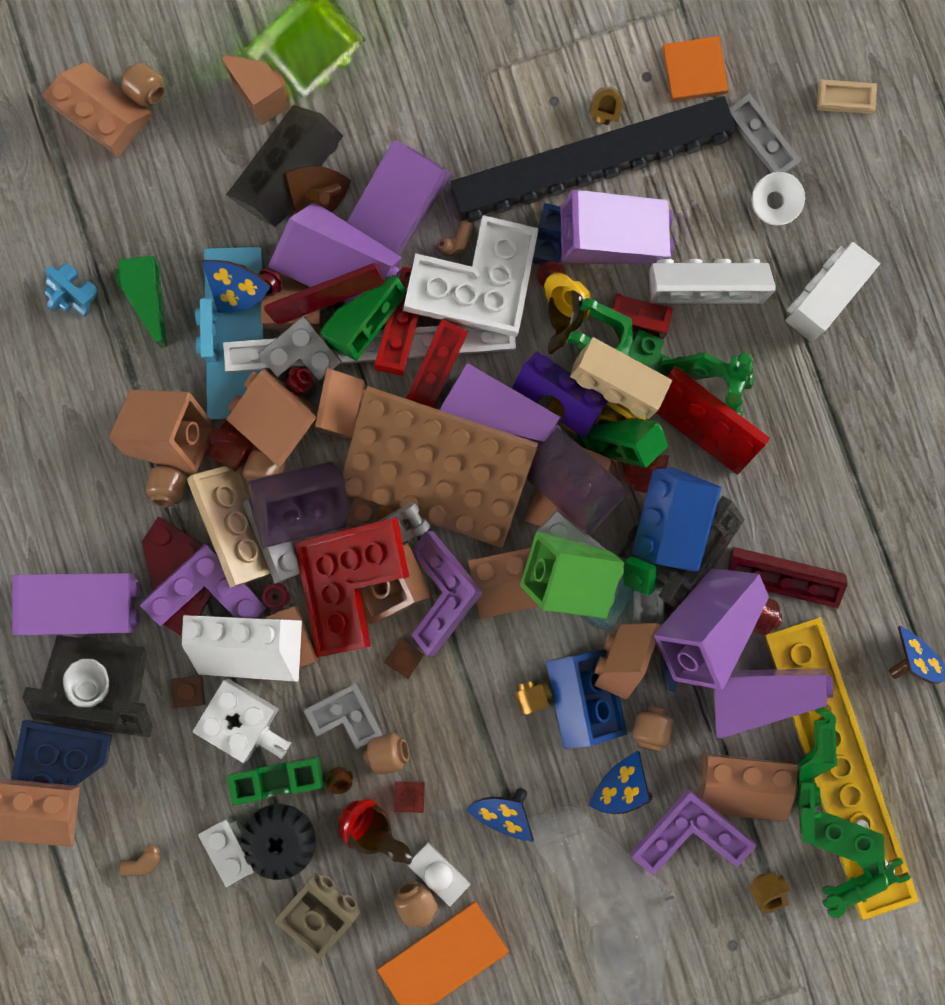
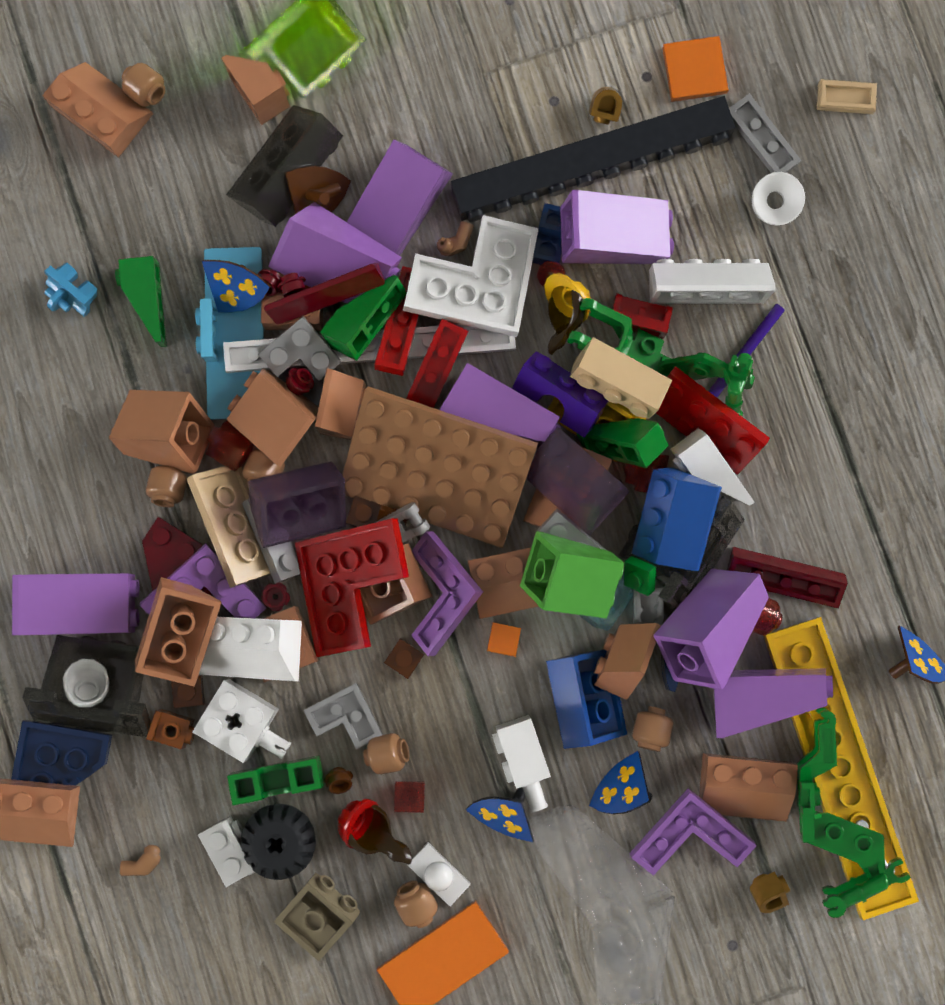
pearl gold plate [514,680,553,716] -> none
white brick [785,242,881,342] -> none
none -> nougat slope [135,577,221,687]
none -> dark orange brick [146,709,195,749]
none -> dark red plate [278,273,306,297]
none -> orange tile [487,622,521,657]
none -> white brick [492,715,551,813]
none -> white slope [670,428,754,506]
none -> dark purple bar [708,304,785,397]

